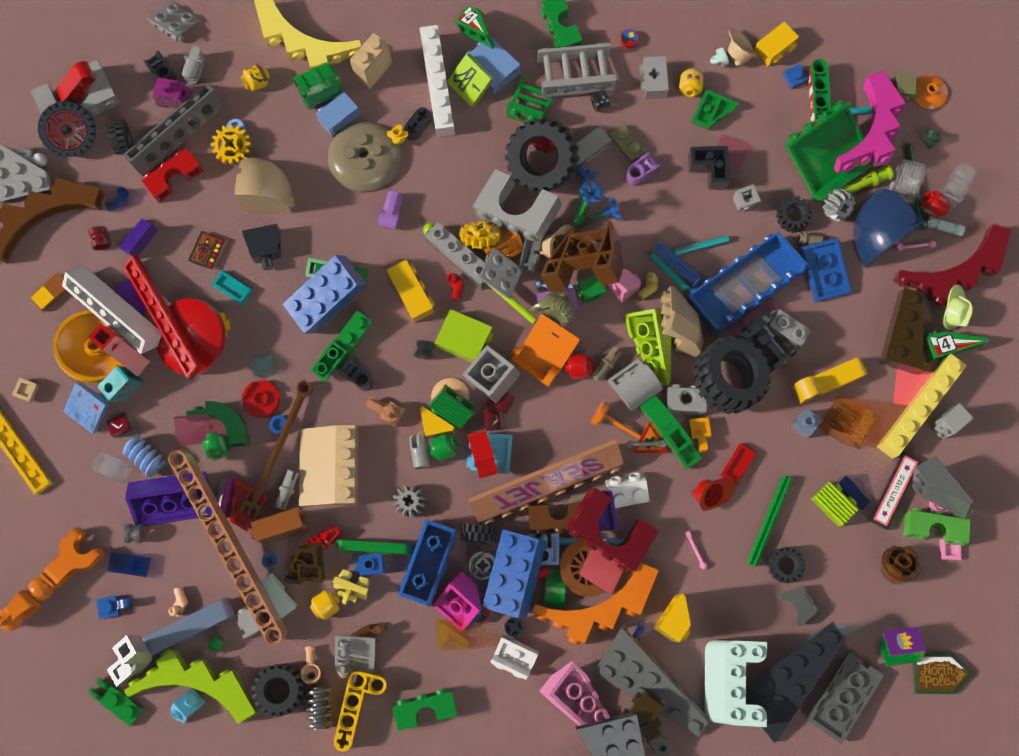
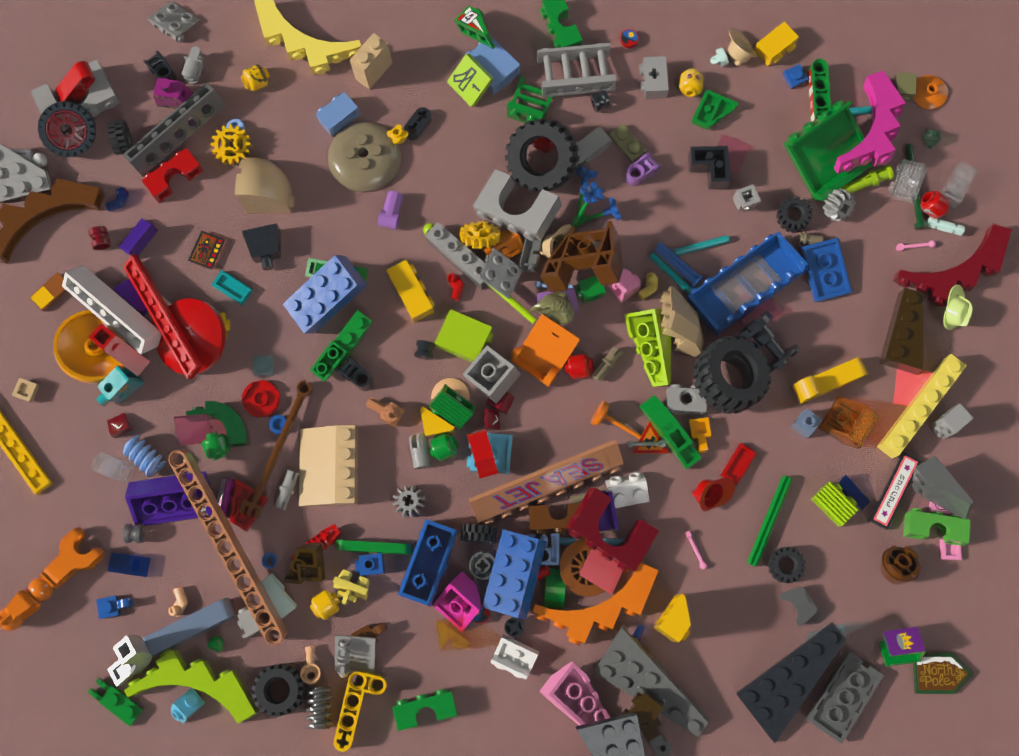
medium blue tile [63,381,109,434] -> none
dark orange brick [250,508,309,544] -> none
green piece [292,62,343,110] -> none
white brick [420,25,455,138] -> none
light grey brick [607,359,663,411] -> none
light aqua windscreen [705,640,767,727] -> none
light grey brick [767,309,811,347] -> none
dark blue brick [853,188,923,268] -> none
green slope [923,331,989,362] -> none

